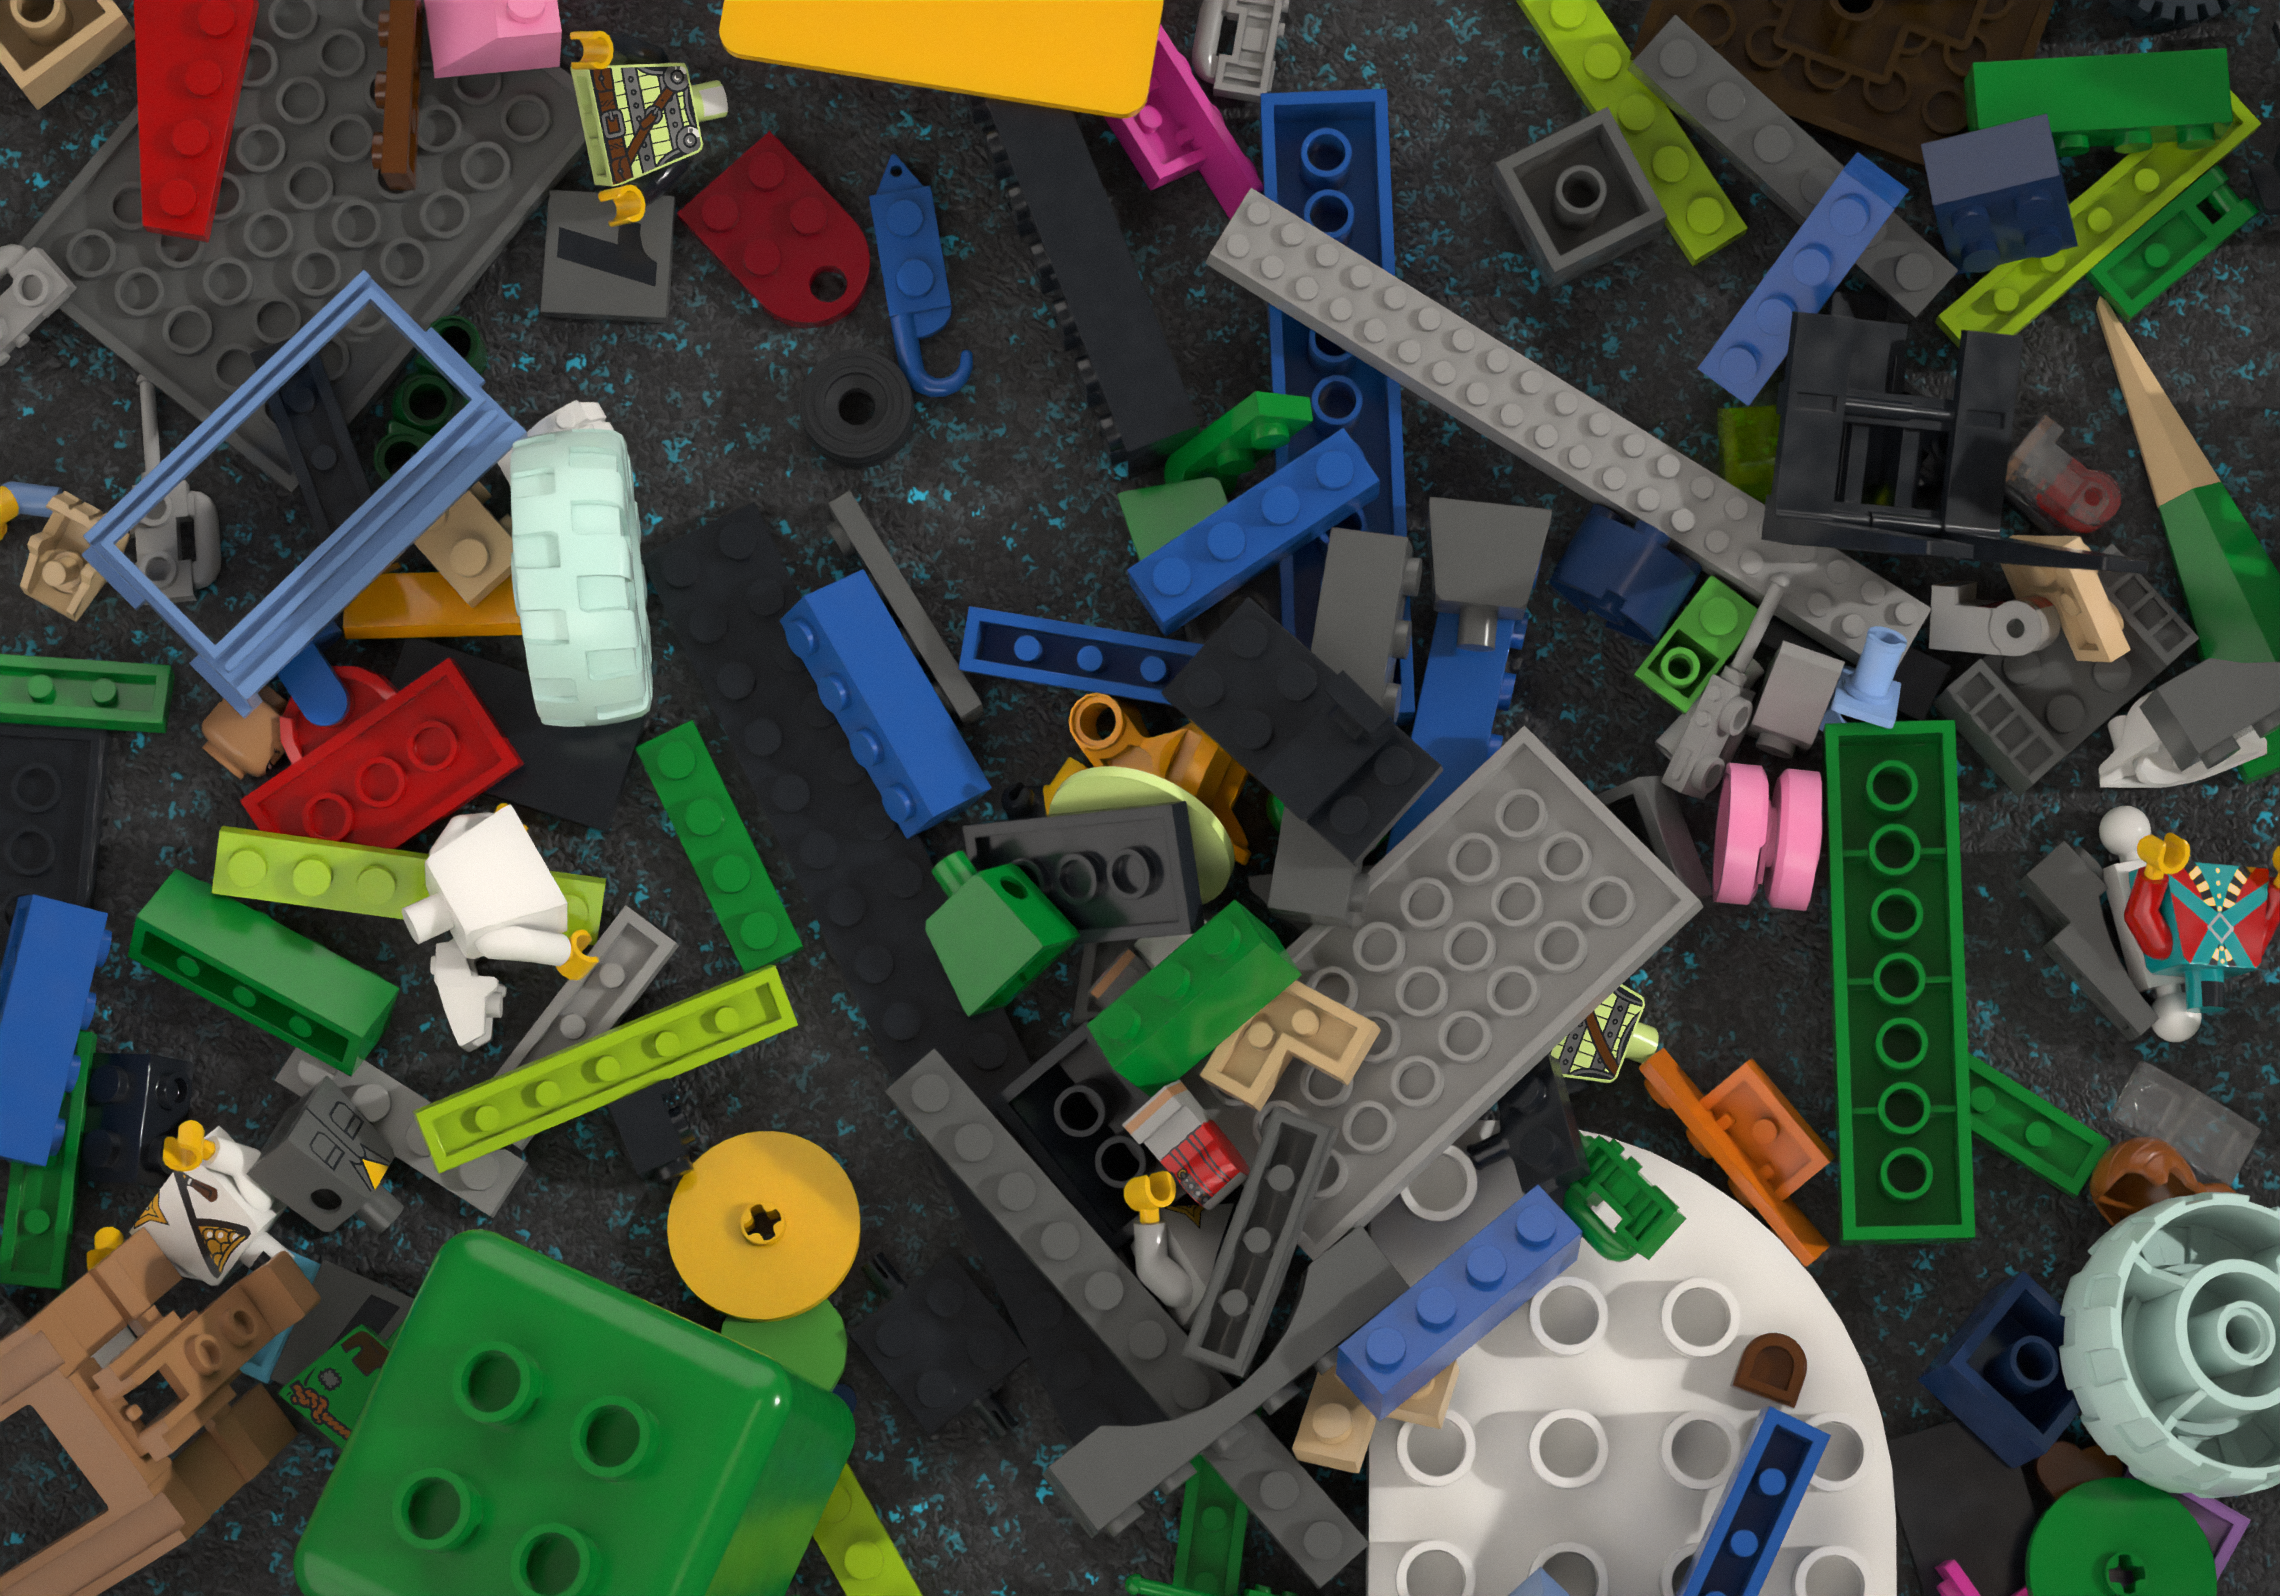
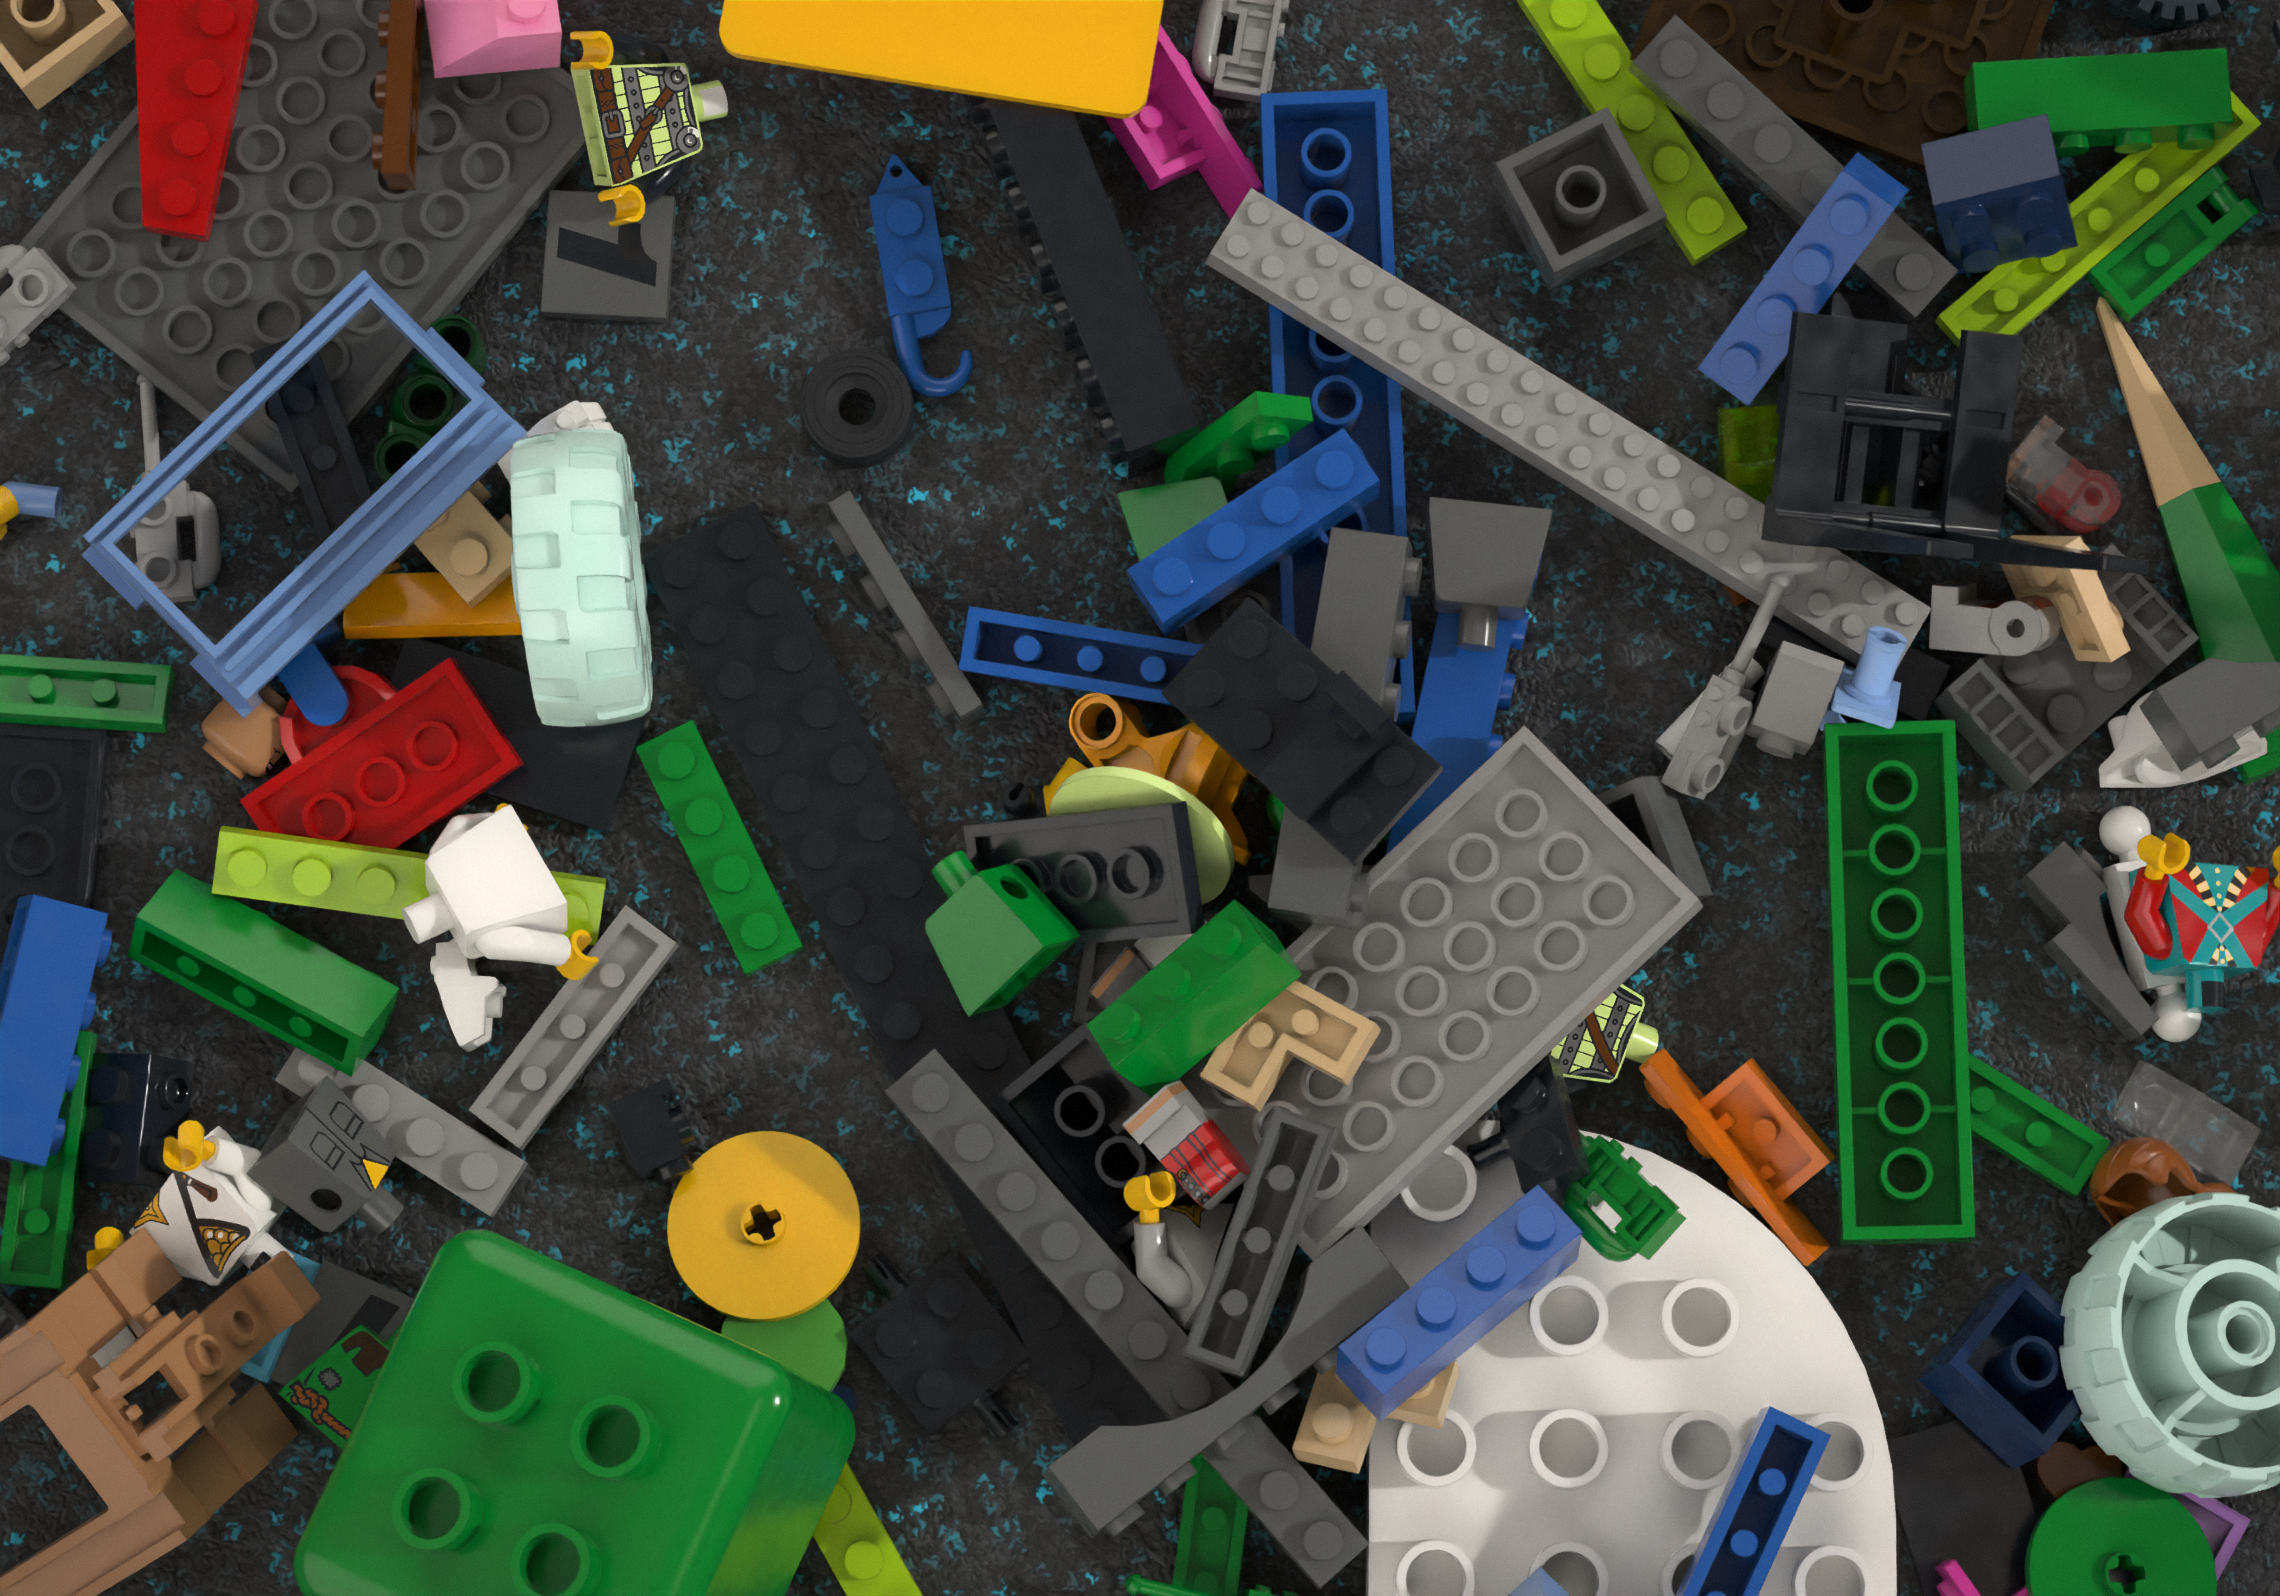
tan hand [20,491,130,622] -> none
lime plate [412,964,798,1174] -> none
dark red plate [677,131,871,328] -> none
blue brick [779,569,992,839] -> none
dark blue brick [1548,504,1702,646] -> none
bright green slope [1633,575,1758,715] -> none
bright pink wheel [1712,763,1822,911] -> none
reddish brown tile [1730,1333,1807,1409] -> none

